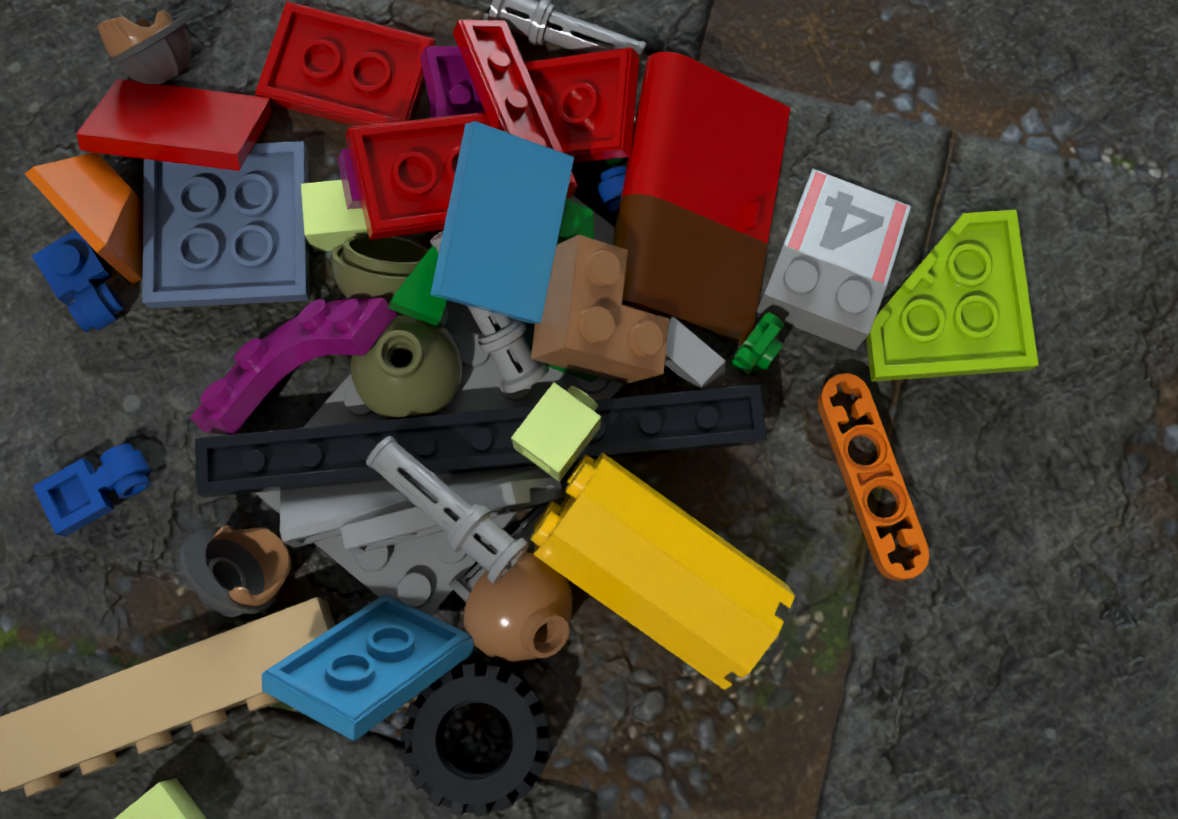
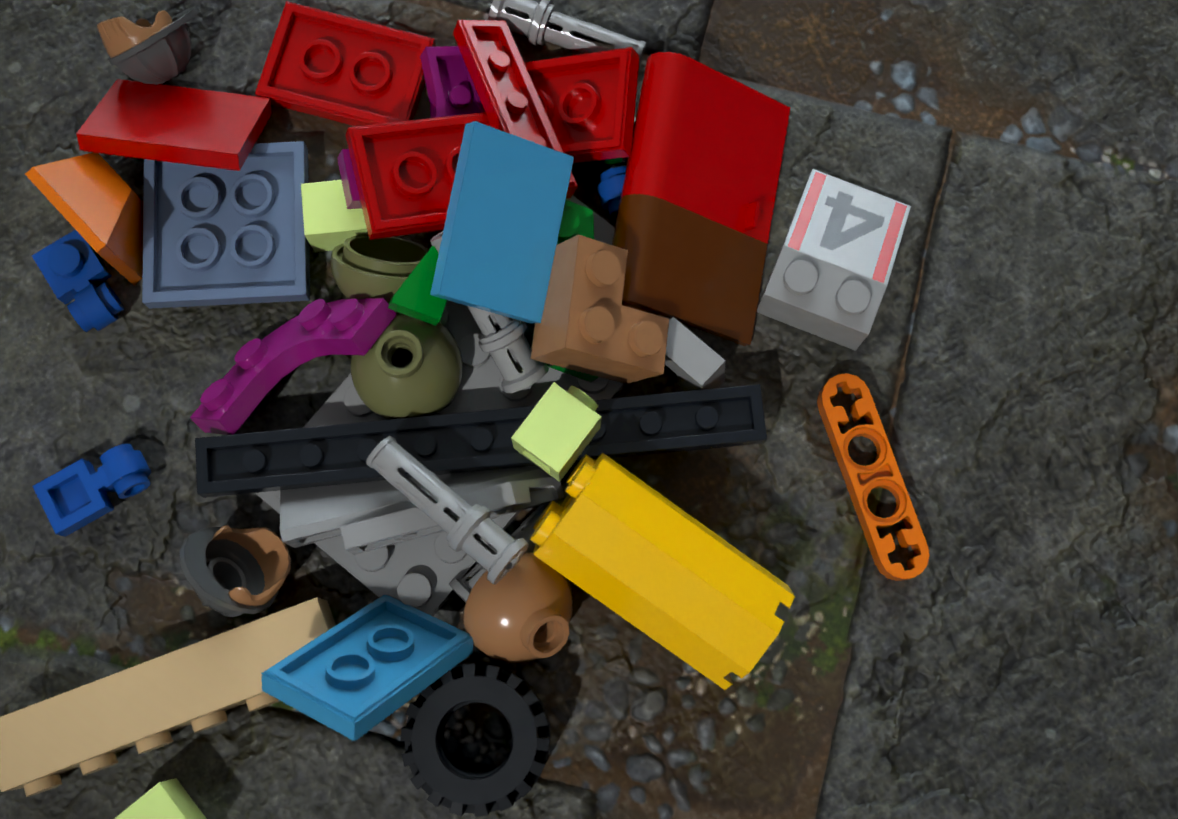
green piece [730,312,785,377] -> none
lime plate [866,209,1039,382] -> none

